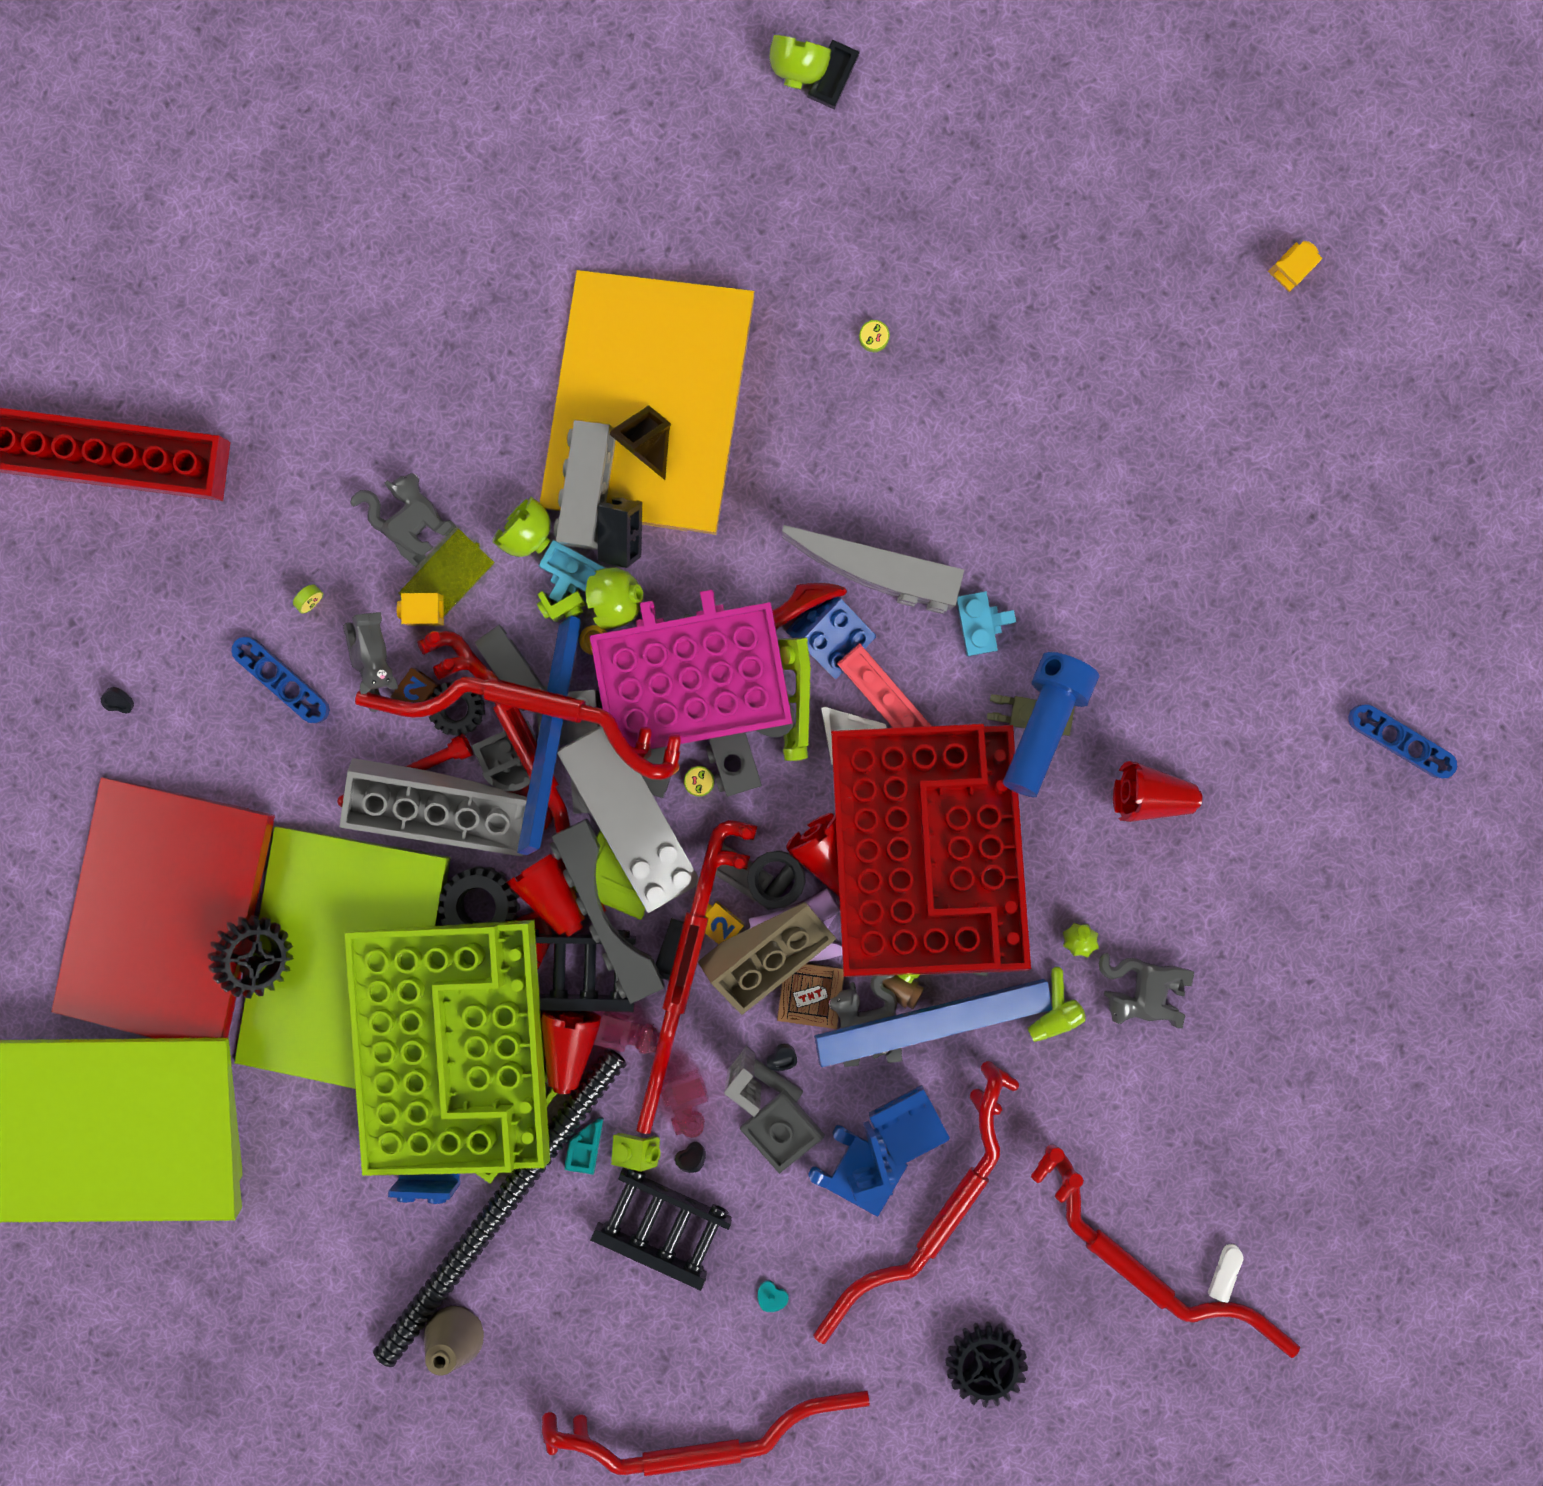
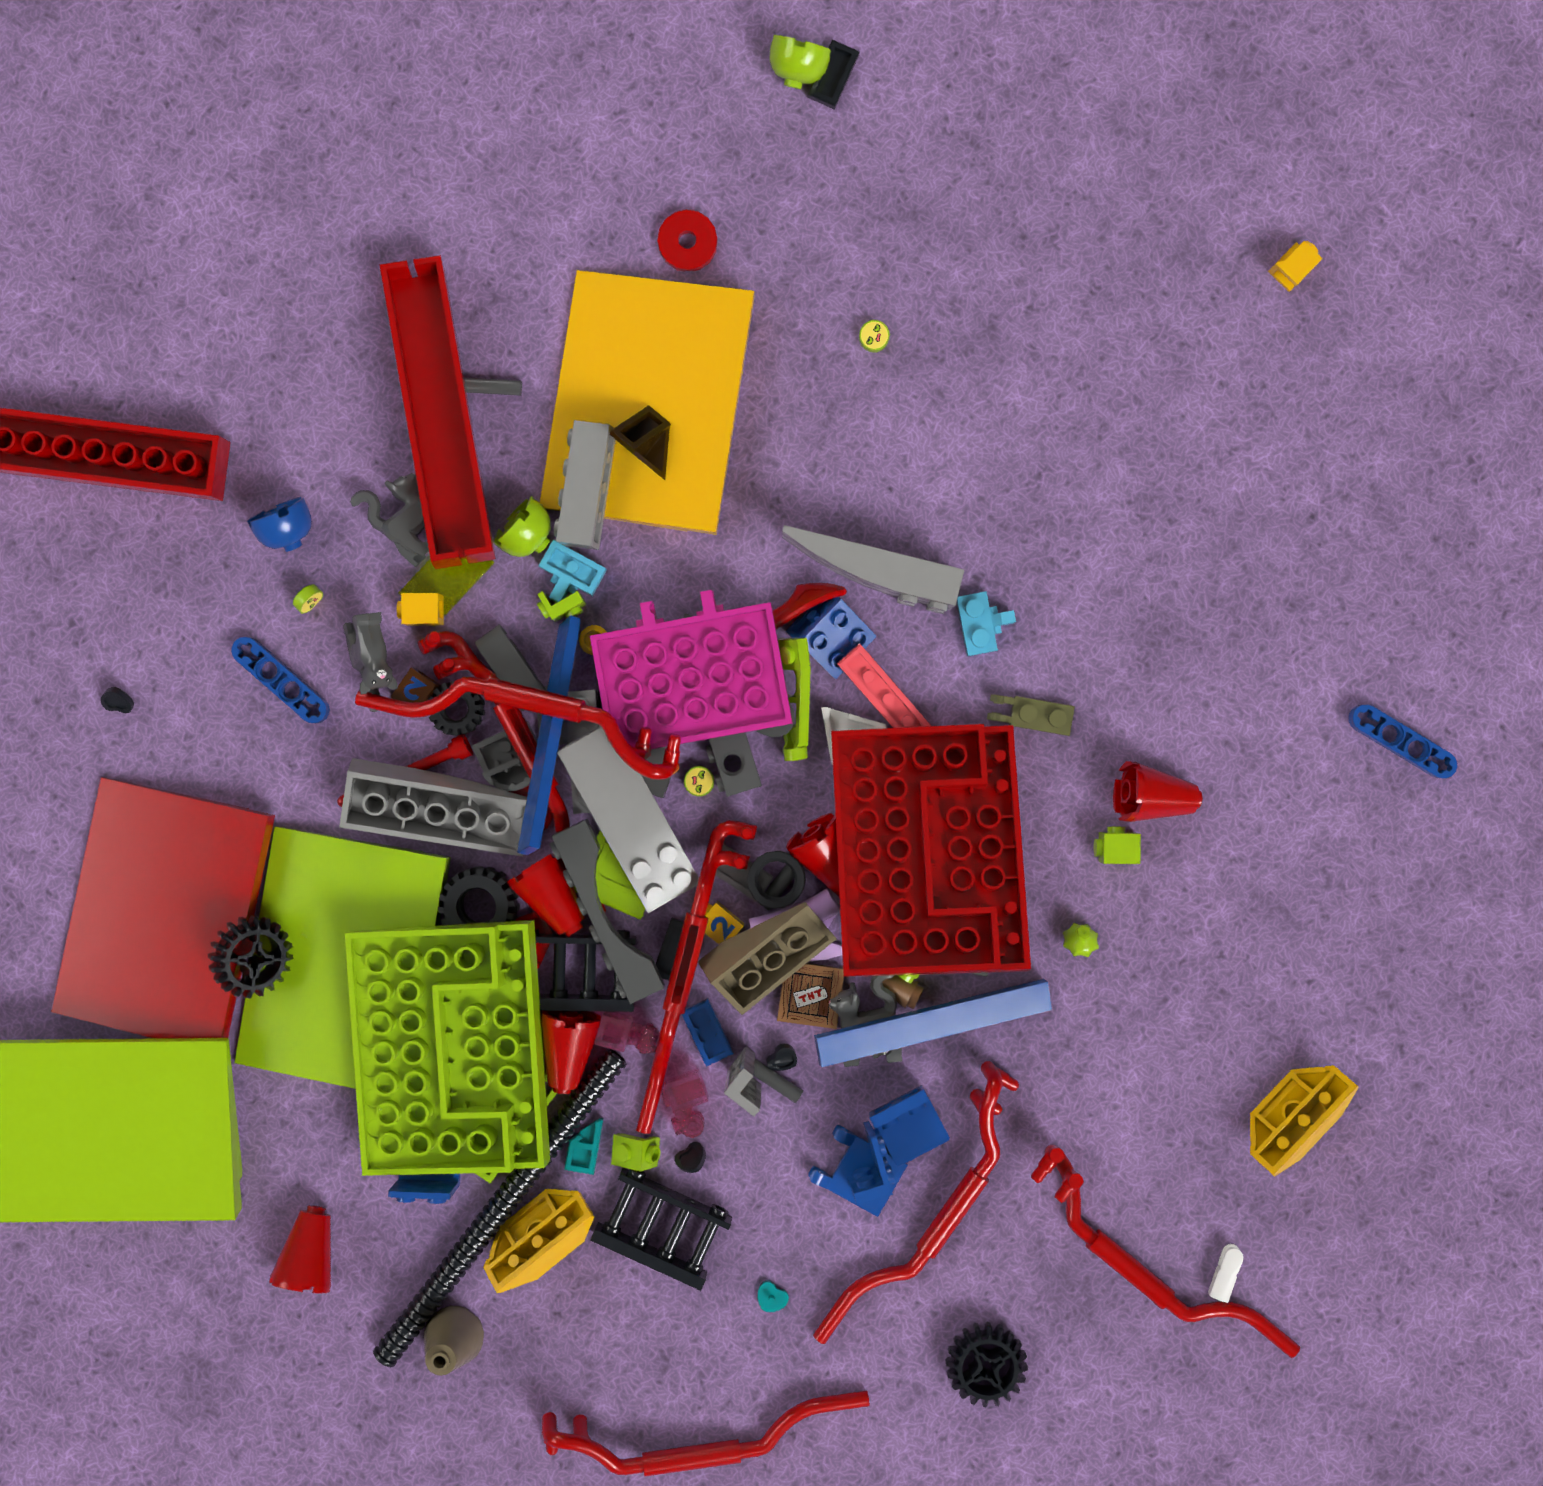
lime cylinder [585,568,644,630] -> none
black hinge [598,497,642,568] -> none
dark grey tile [739,1090,825,1174] -> none
blue piece [1003,652,1100,798] -> none
lime piece [1027,966,1086,1042] -> none
dark grey animal [1099,953,1194,1029] -> none
none -> blue cylinder [247,497,312,552]
none -> red cone [269,1205,331,1294]
none -> red piece [379,255,496,569]
none -> dark grey piece [464,377,522,396]
none -> yellow wedge [483,1189,594,1293]
none -> red tile [657,209,718,272]
none -> blue plate [682,998,734,1067]
none -> lime brick [1093,826,1141,864]
none -> yellow wedge [1250,1065,1359,1177]

